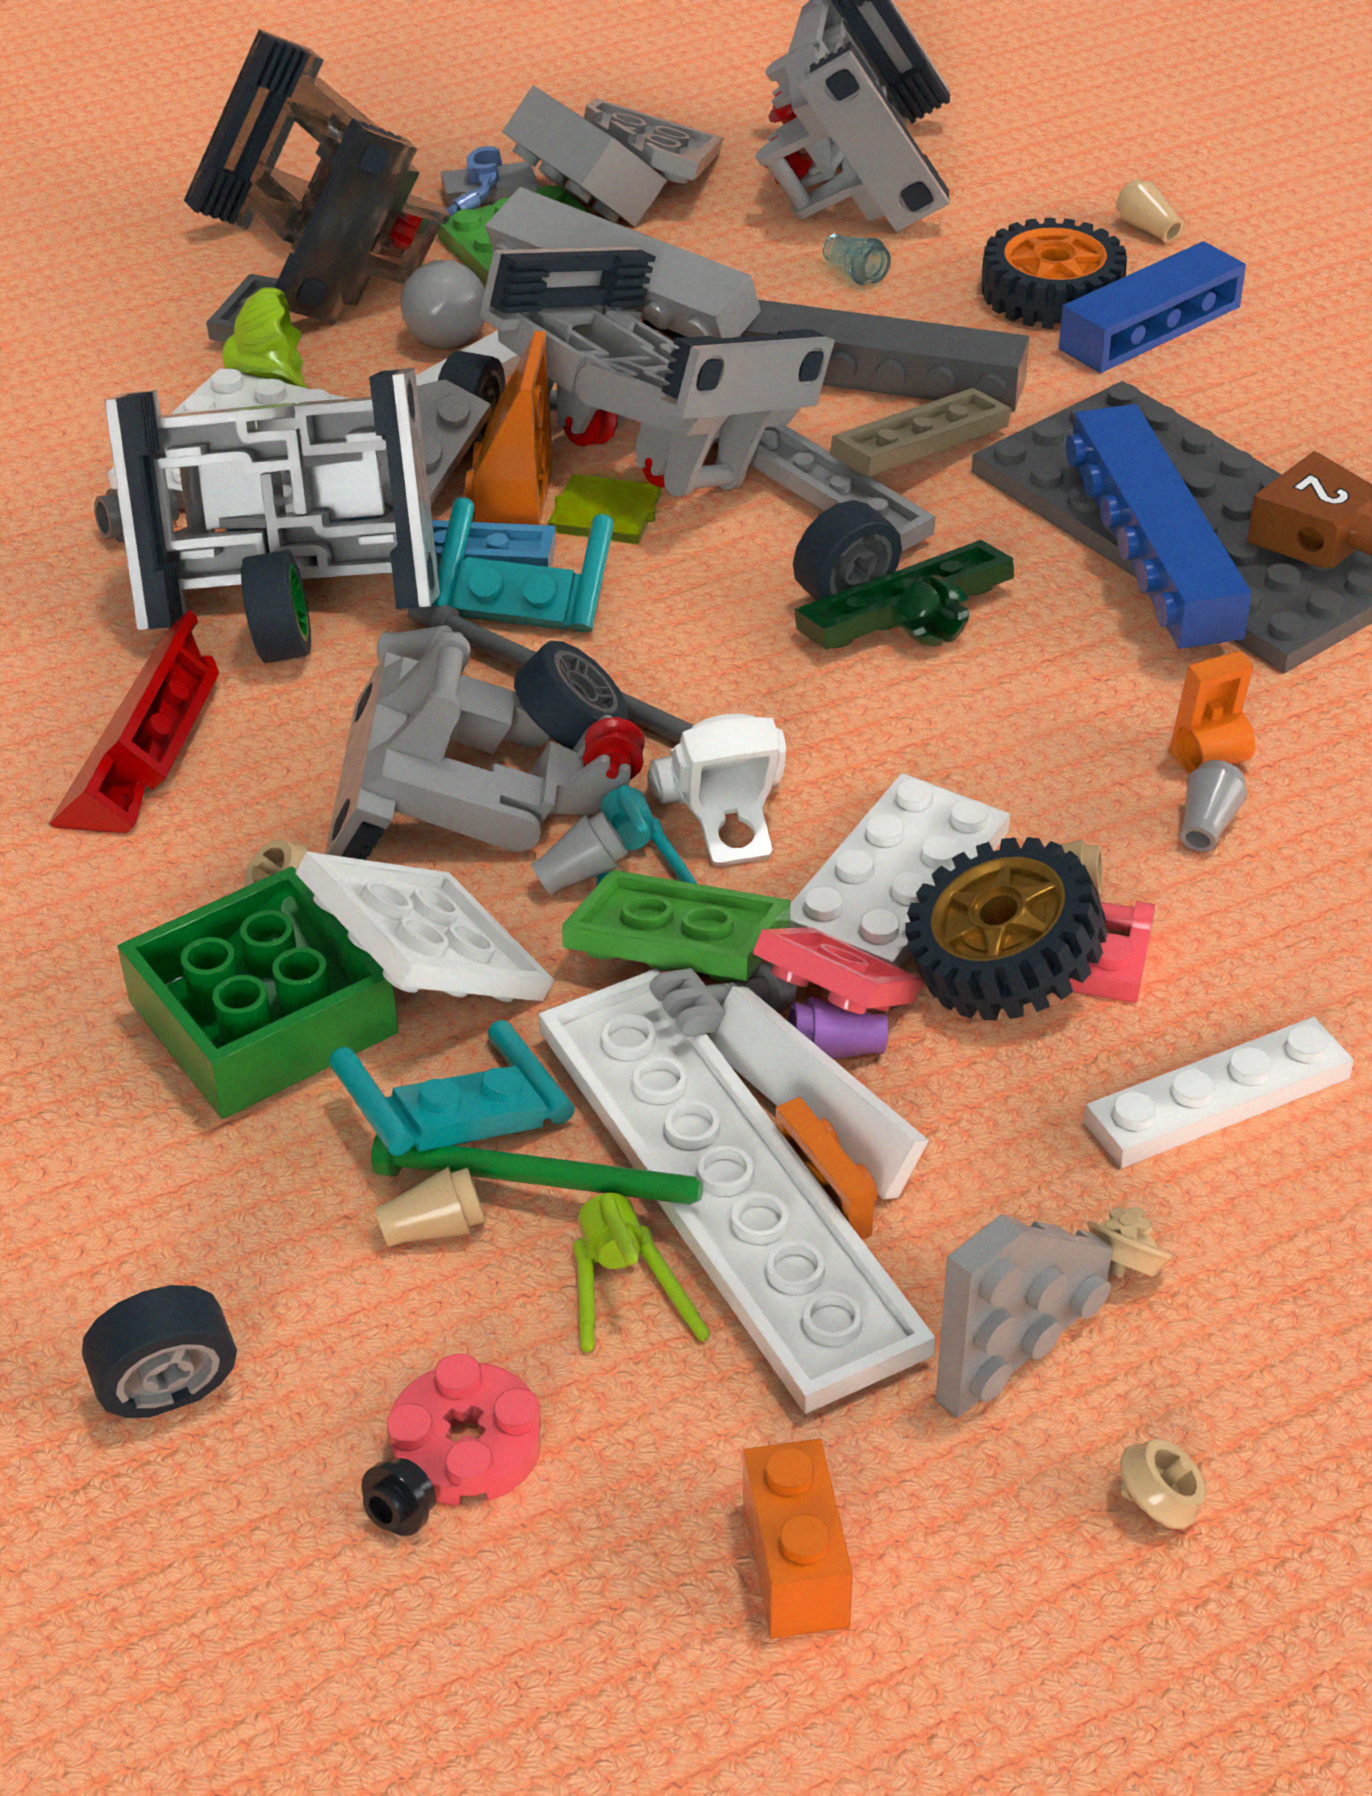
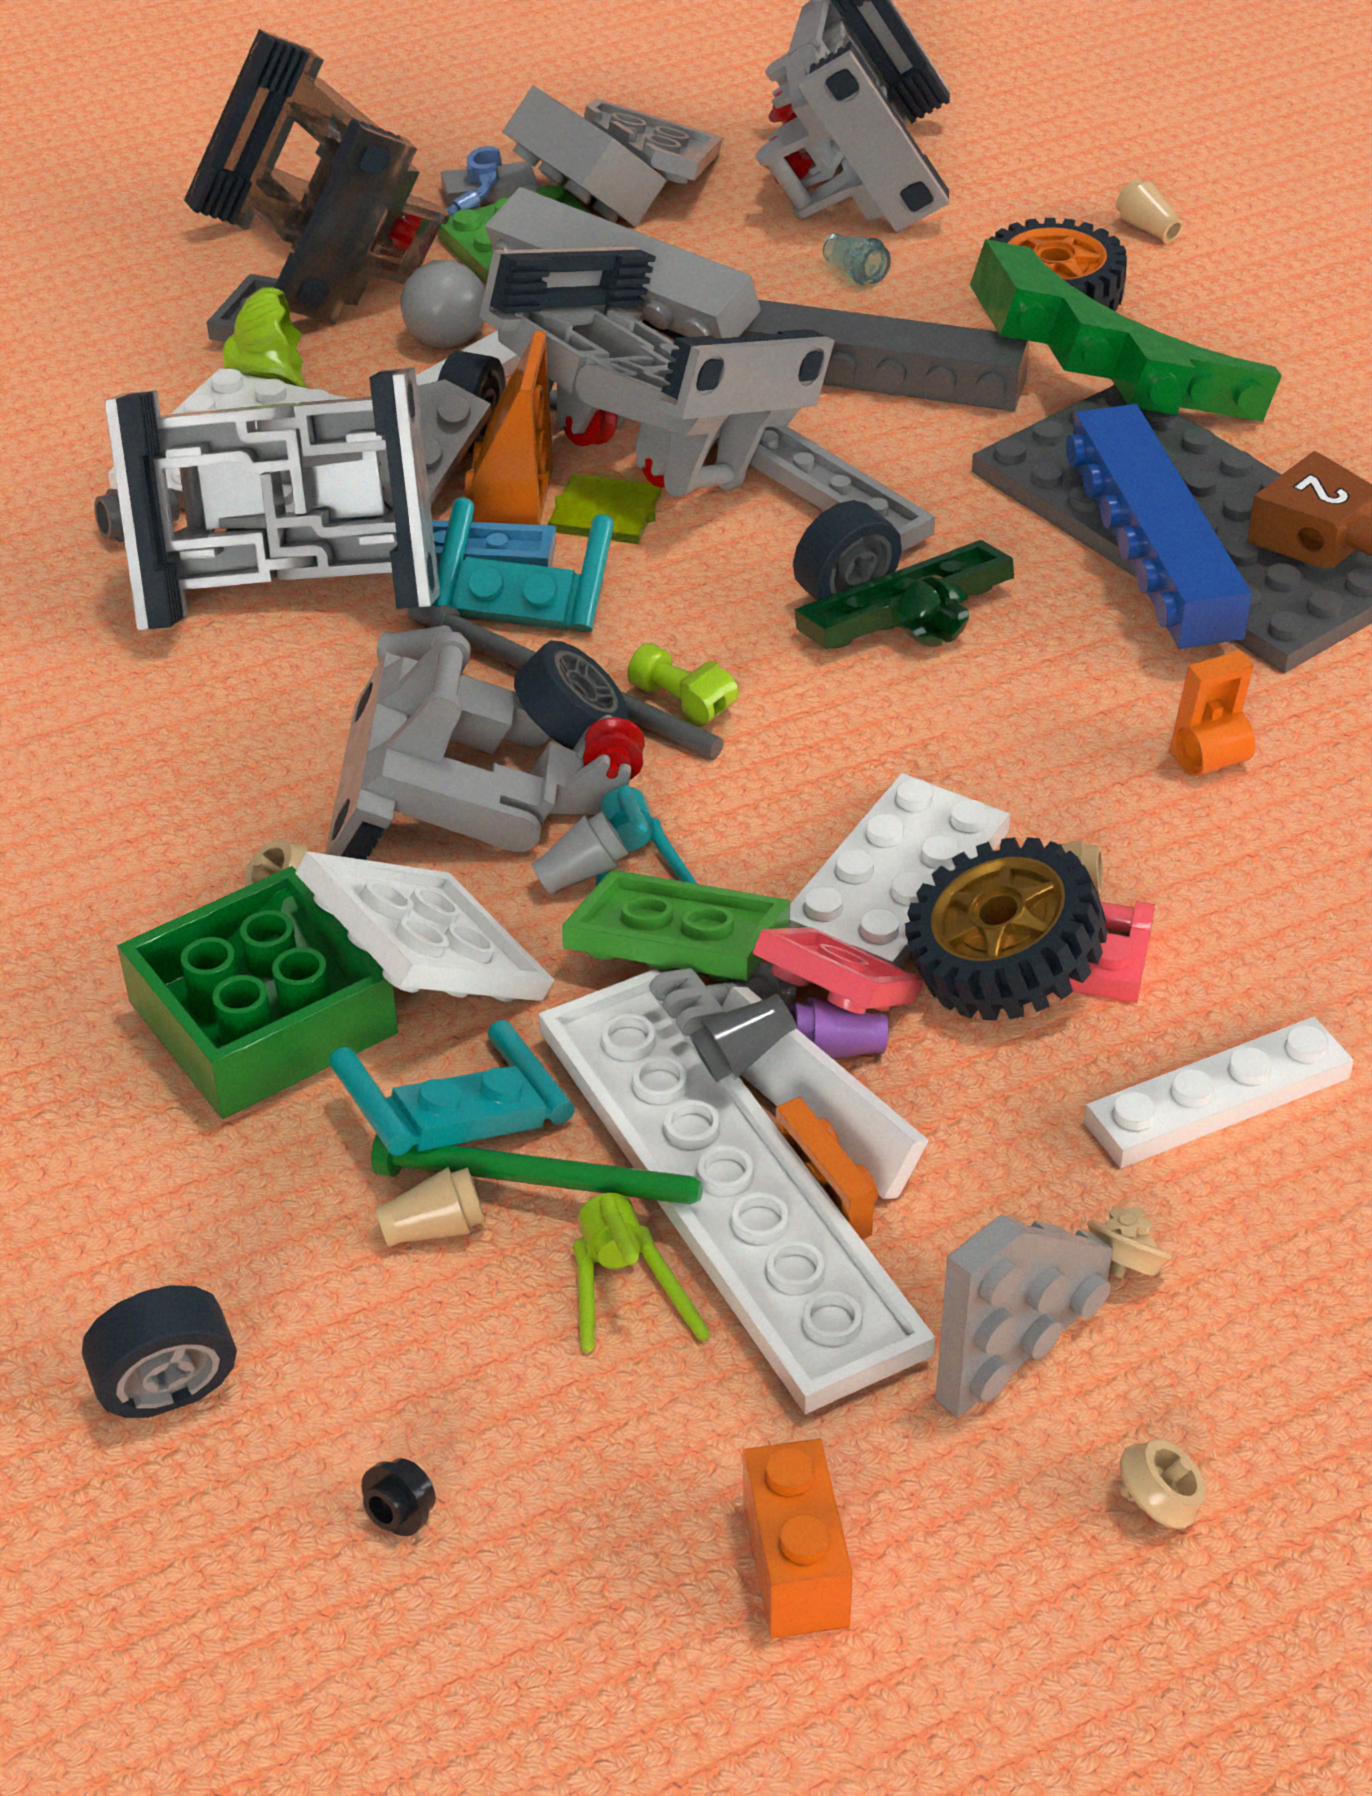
red wedge [49,610,219,834] -> none
black wheel [241,550,311,663] -> none
coral plate [387,1354,541,1505] -> none
white piece [647,714,786,867] -> none
dark tan plate [829,388,1011,477] -> none
blue brick [1059,241,1246,374] -> none
light grey cone [1180,760,1247,852] -> none
none -> lime leg [627,643,739,726]
none -> dark grey cone [689,993,797,1082]
none -> green arch [970,239,1282,422]

